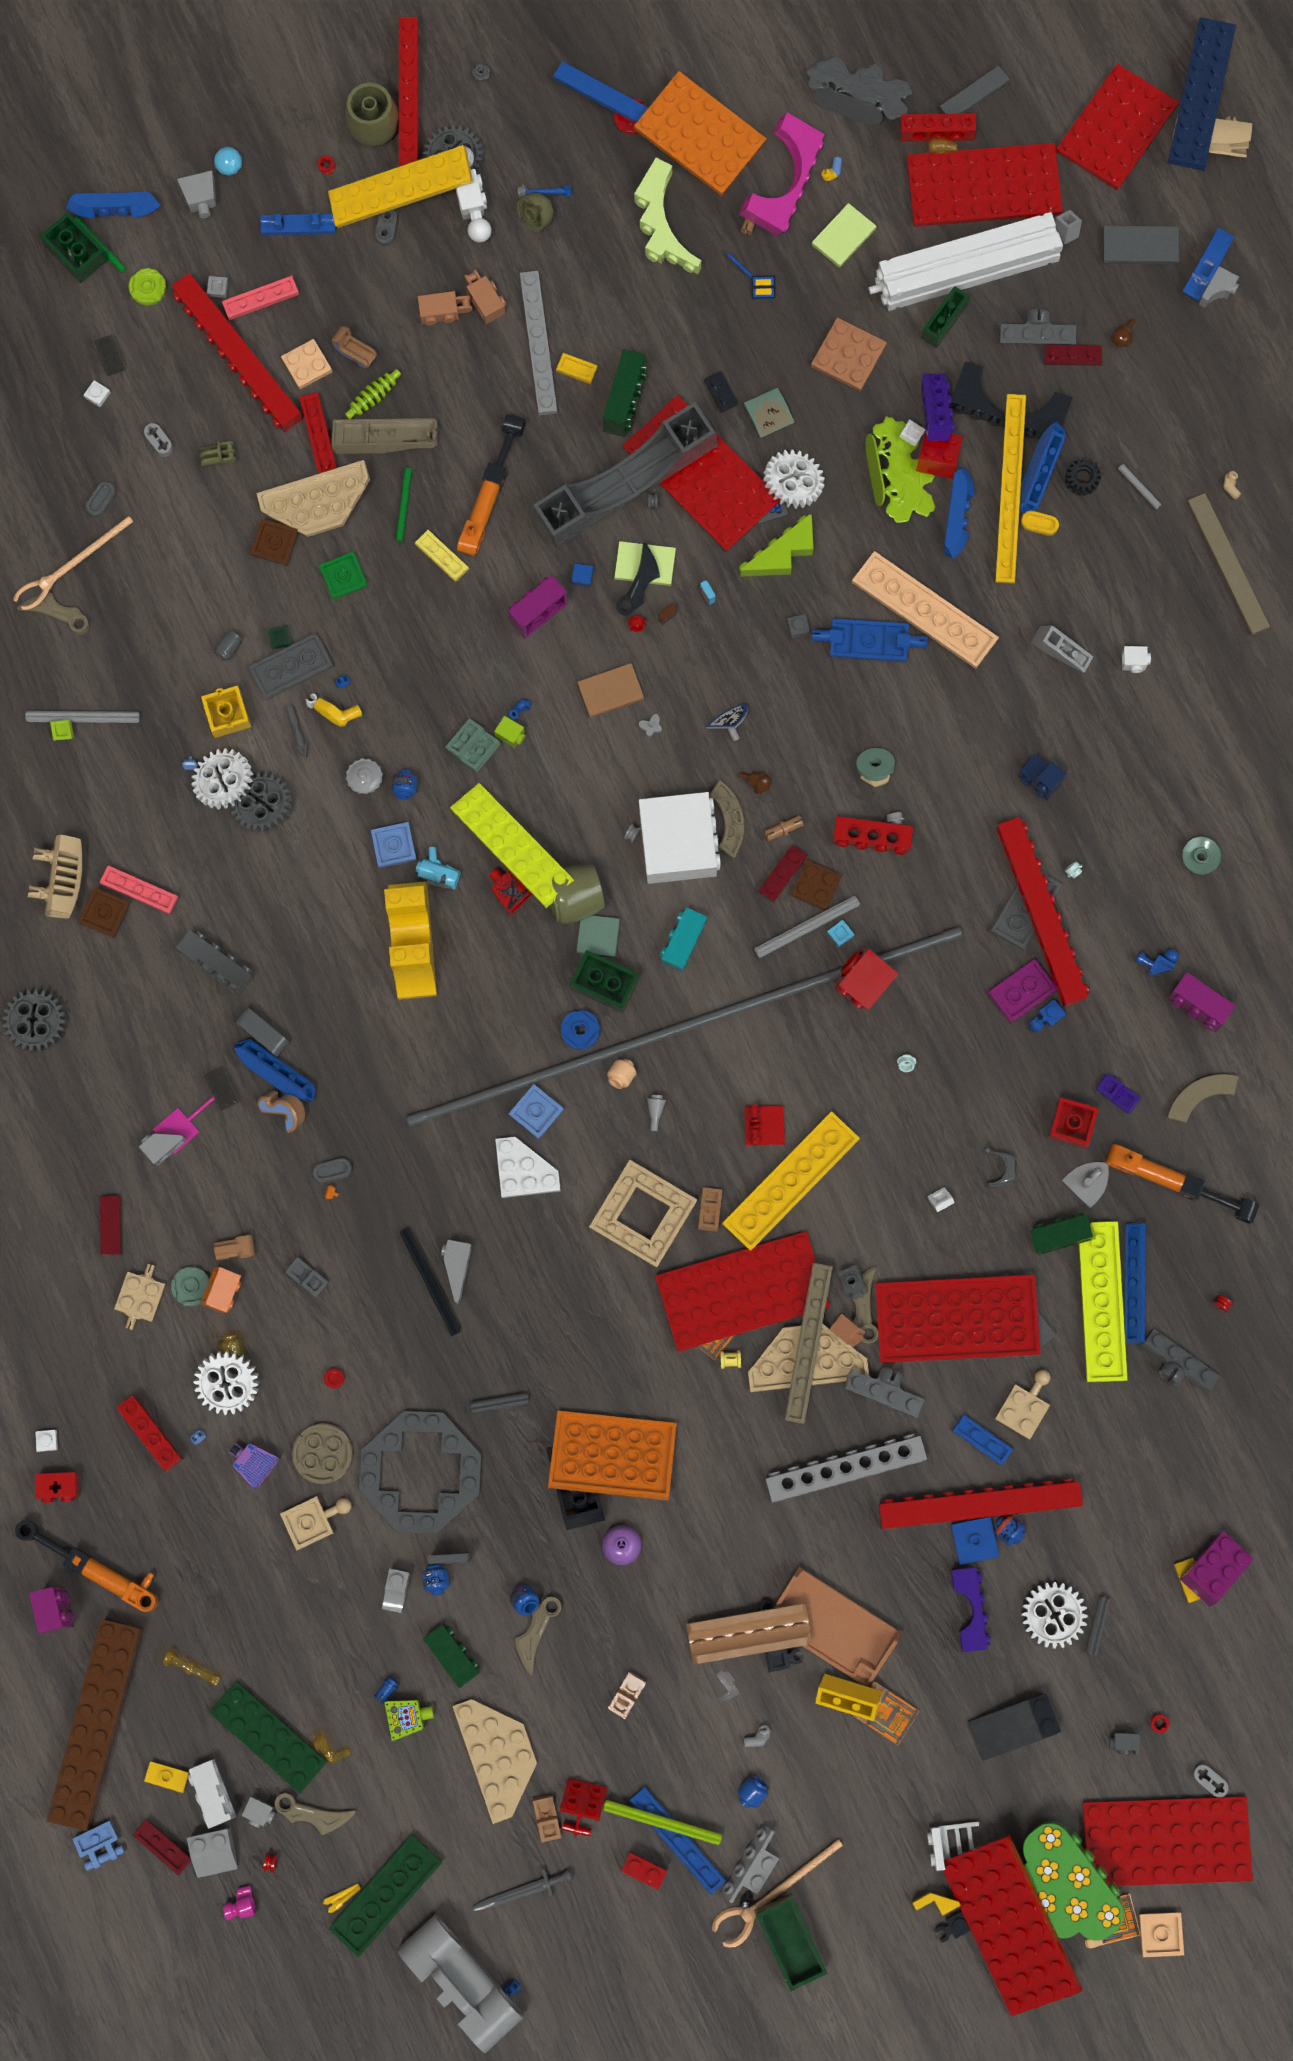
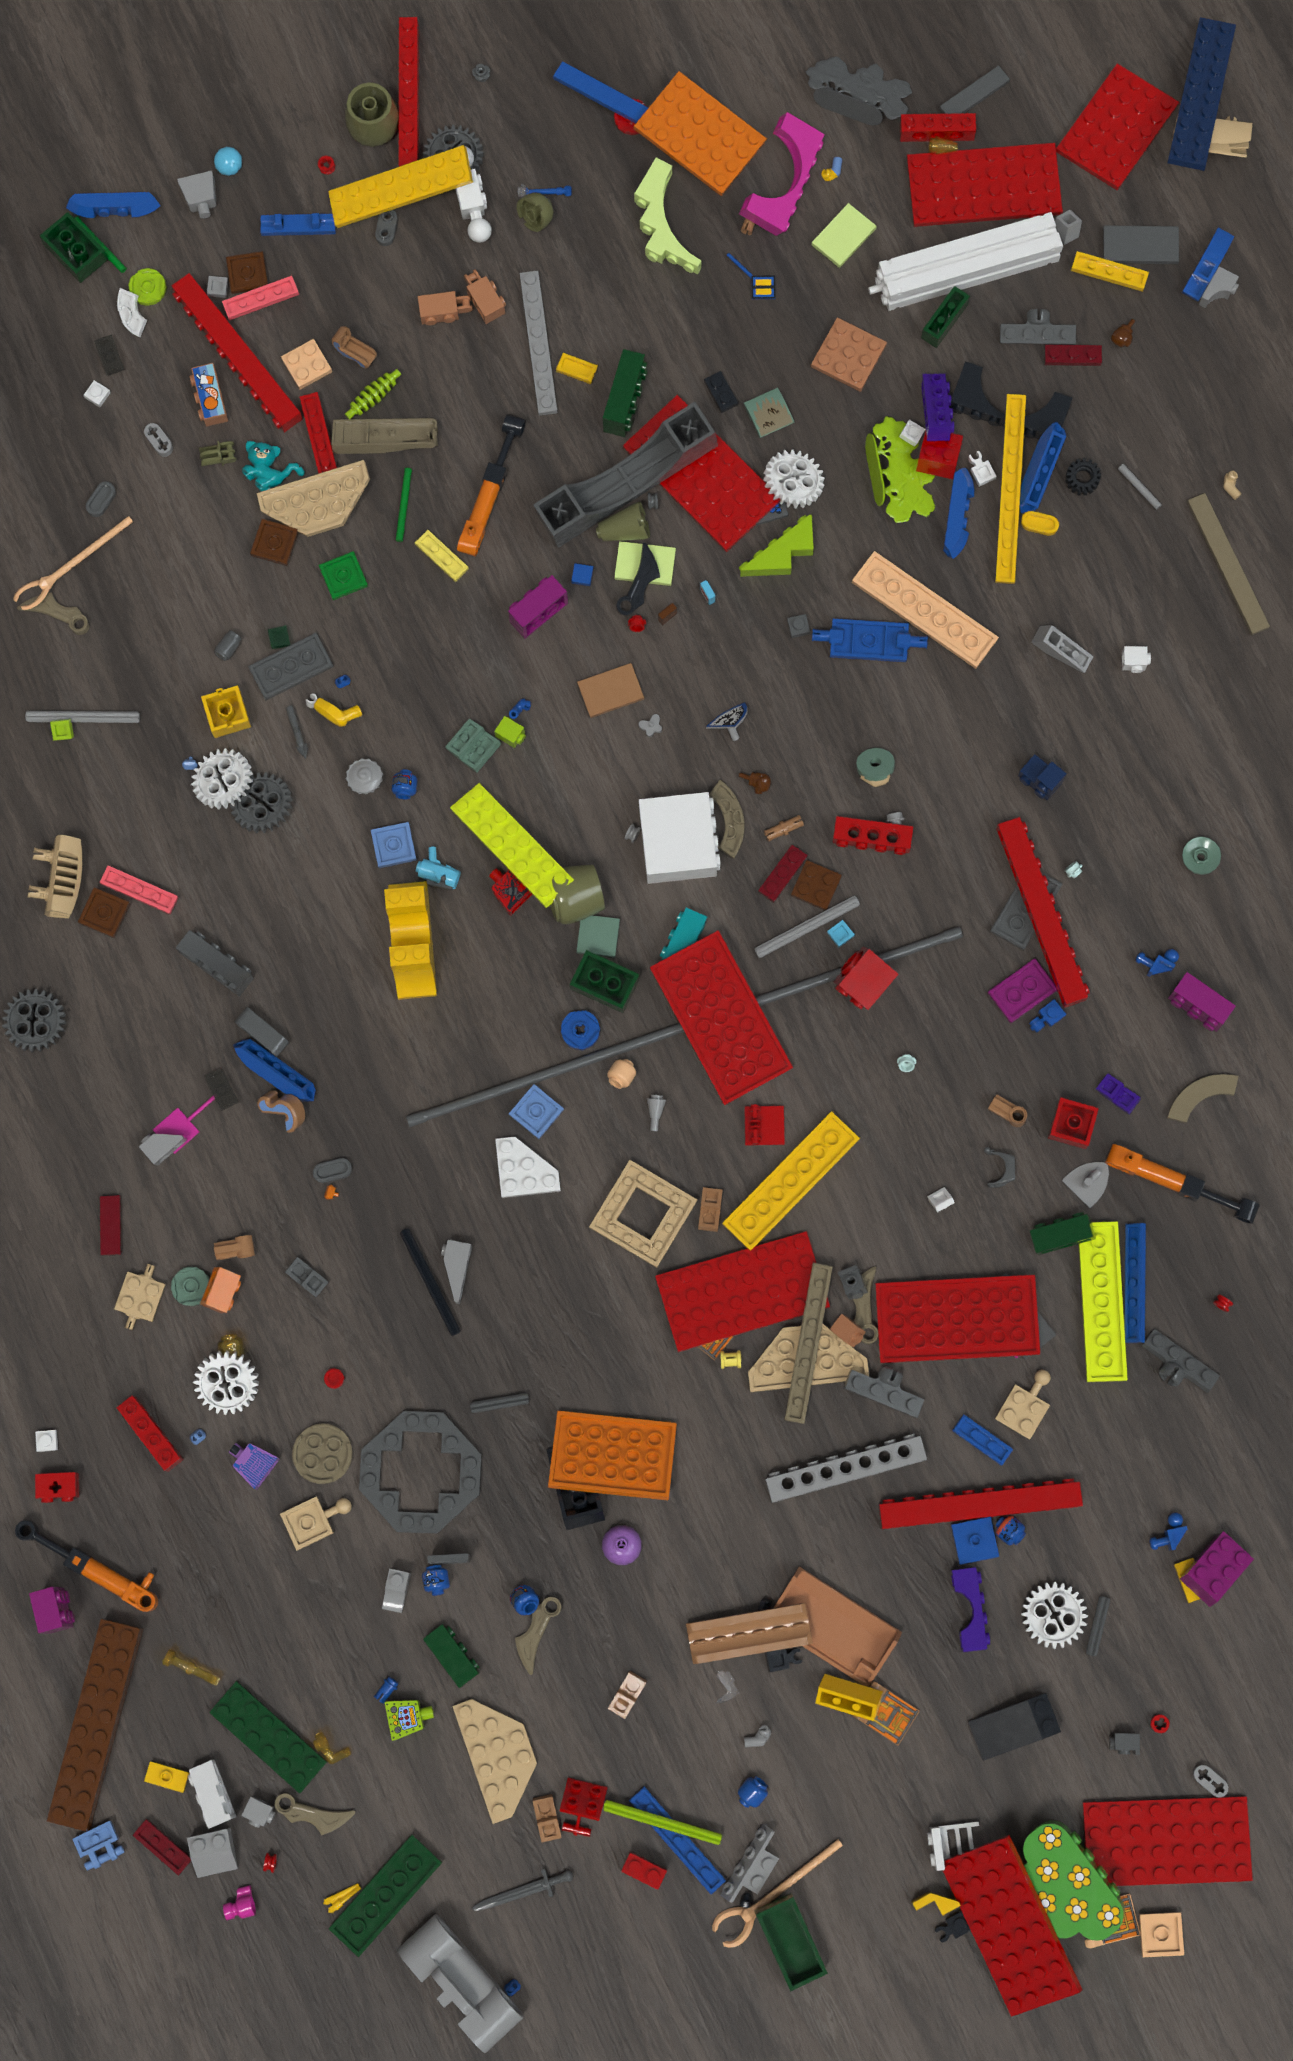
none -> white tile [117,288,147,337]
none -> brick [190,363,228,427]
none -> reddish brown tile [226,251,268,294]
none -> teal animal [242,441,305,492]
none -> olive cone [596,502,650,541]
none -> red plate [650,930,793,1105]
none -> white plate [968,451,997,487]
none -> medium nougat piece [988,1095,1027,1127]
none -> yellow plate [1071,251,1149,292]
none -> blue piece [1149,1512,1188,1551]

